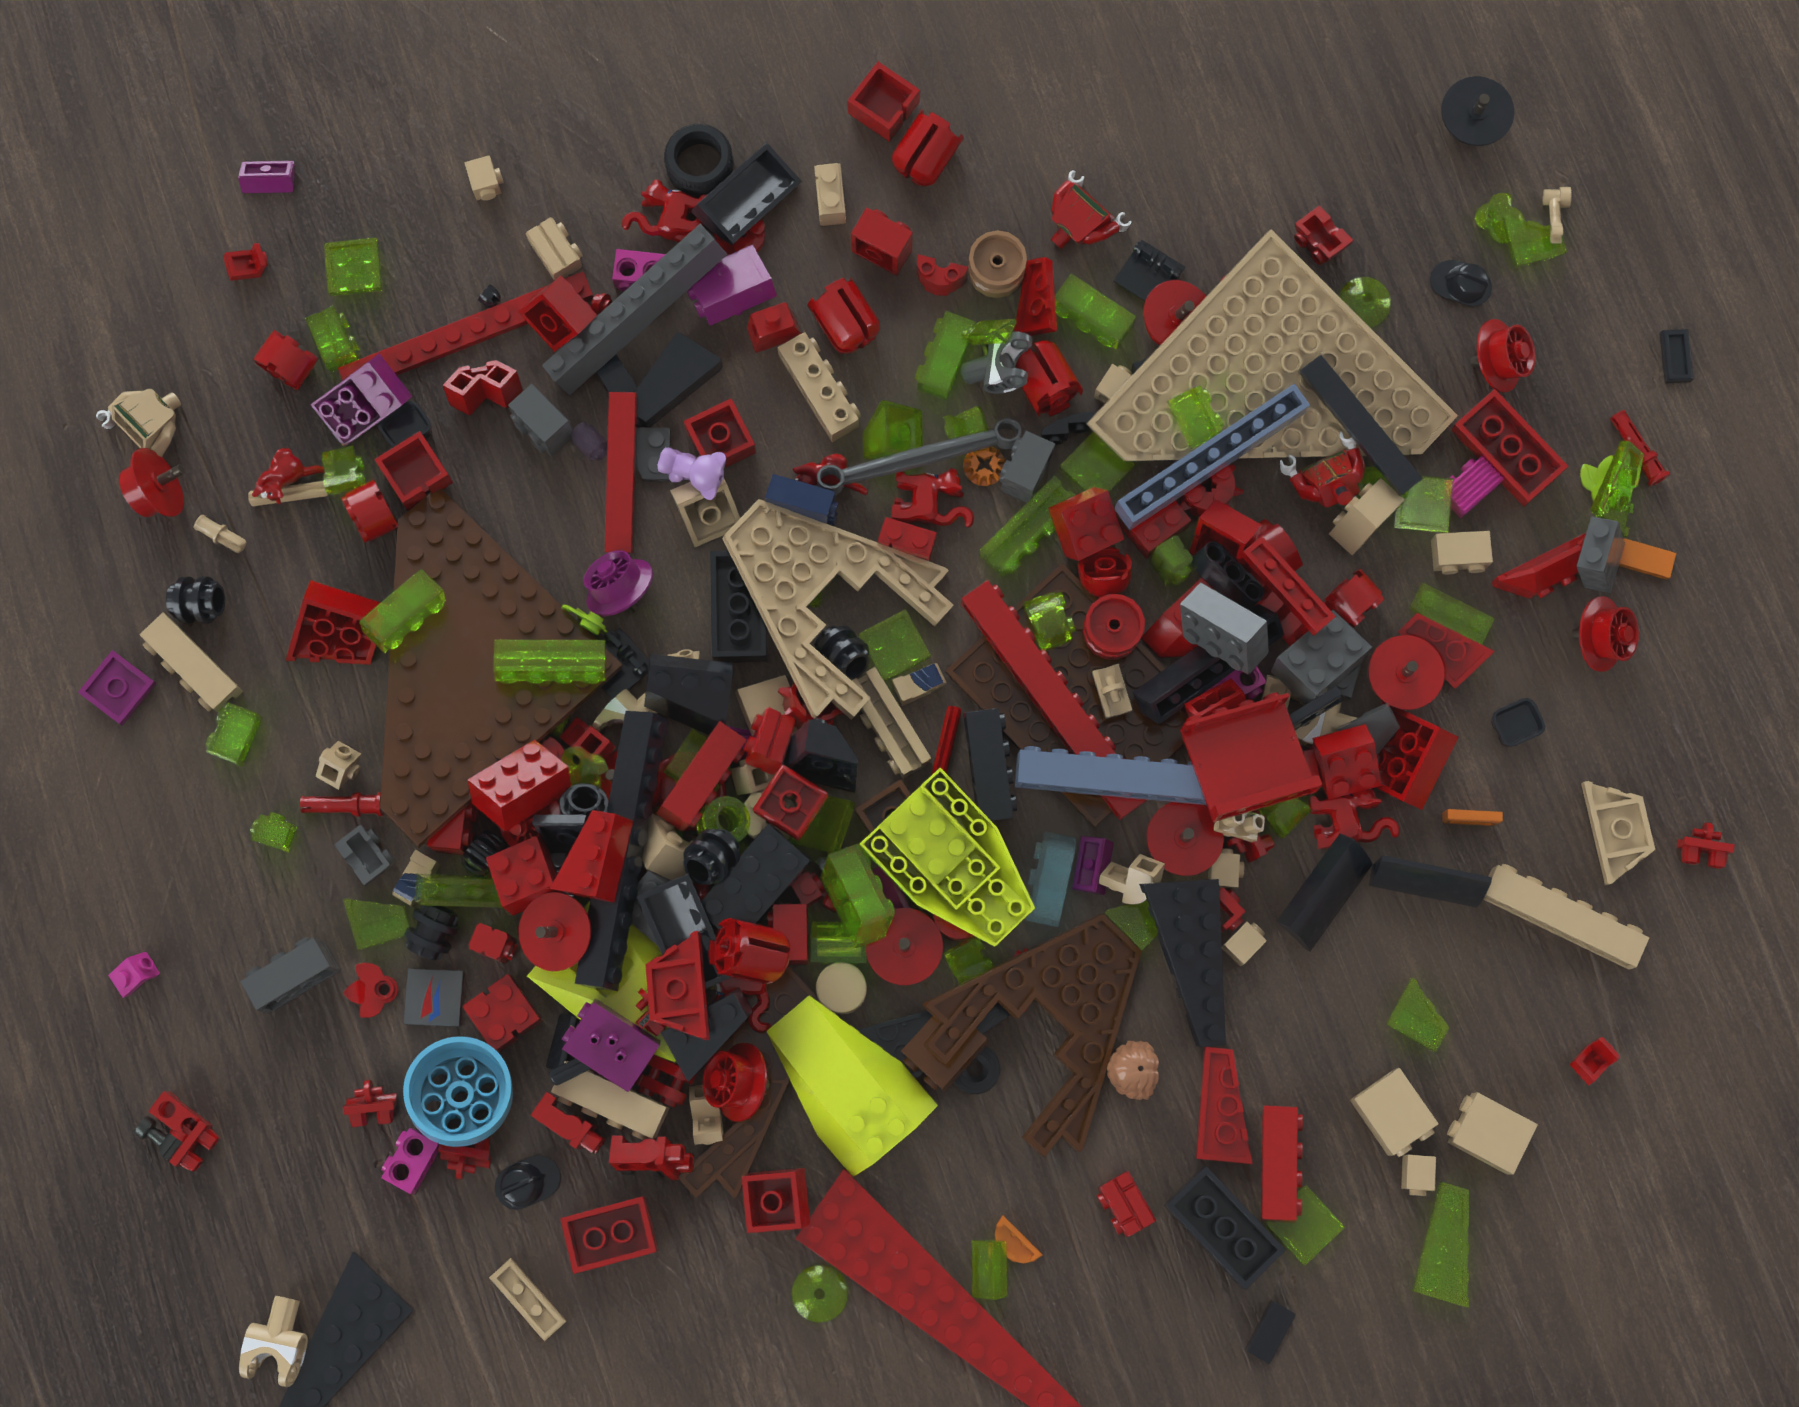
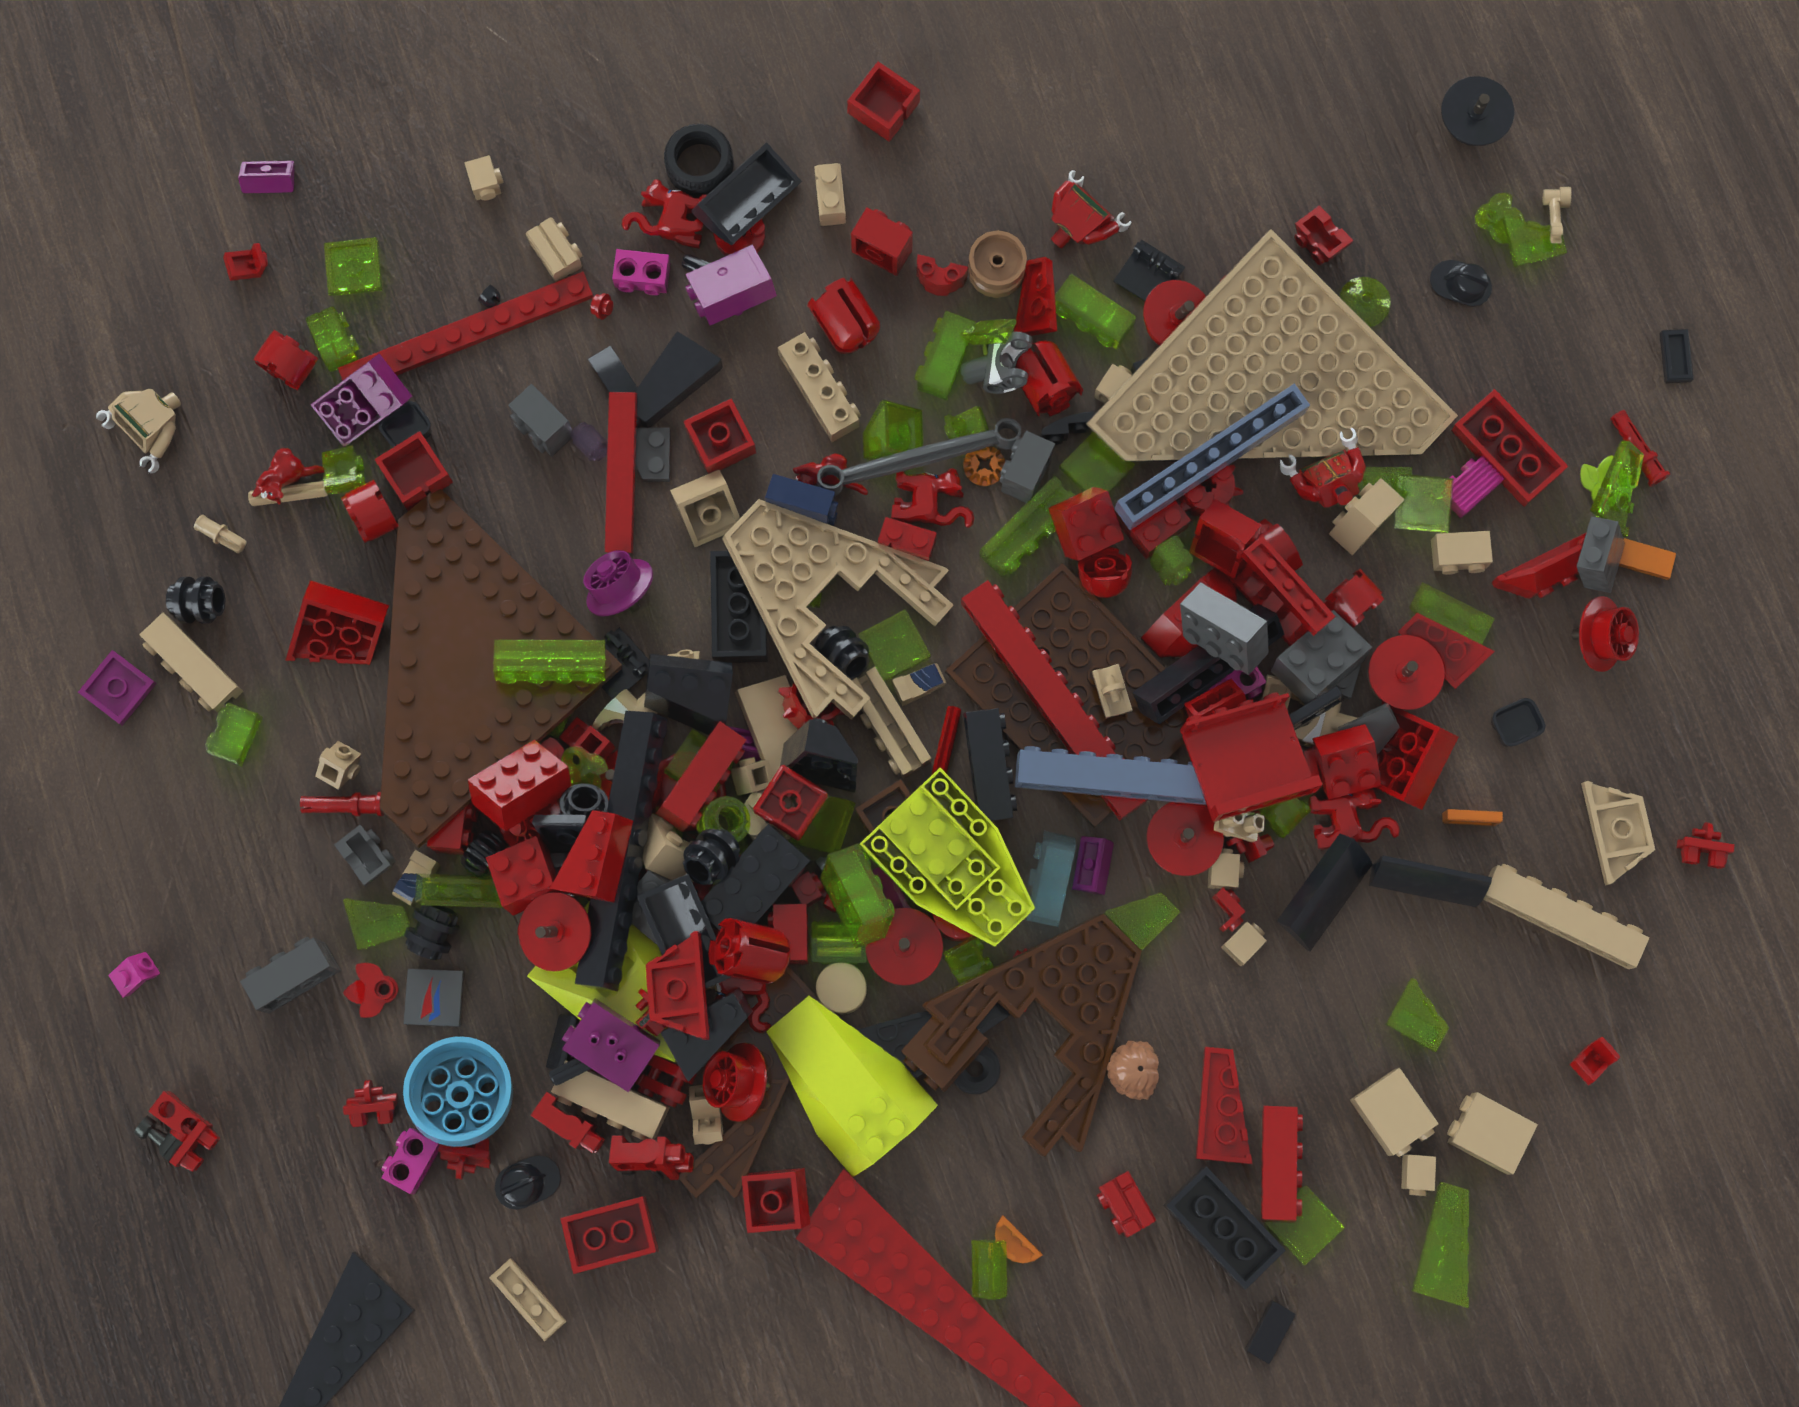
red piece [119,448,185,518] -> none
tan connector [239,1296,308,1387] -> none
clear neon green brick [250,812,297,853] -> none
clear neon green brick [359,569,446,653] -> none
red brick [443,360,523,416] -> none
red piece [462,974,543,1053] -> none
red brick [468,923,518,964] -> none
red brick [519,275,597,352] -> none
dark grey brick [542,223,728,395] -> none
lime plate [561,605,608,635] -> none
lavender animal [657,447,726,500] -> none
red brick [744,707,796,775] -> none
red torso [747,302,802,353] -> none
clear neon green dish [792,1265,848,1322] -> none
red cylinder [892,109,964,186] -> none
clear neon green cylinder [1022,591,1076,650] -> none
red wheel [1083,594,1145,660] -> none
tan brick [1099,854,1165,904] -> none
black wing [1139,879,1226,1047] -> none
clear neon green bracket [1167,385,1224,449] -> none
black beam [1191,541,1264,610] -> none
black tile [1299,355,1423,497] -> none
red piece [1470,319,1536,393] -> none

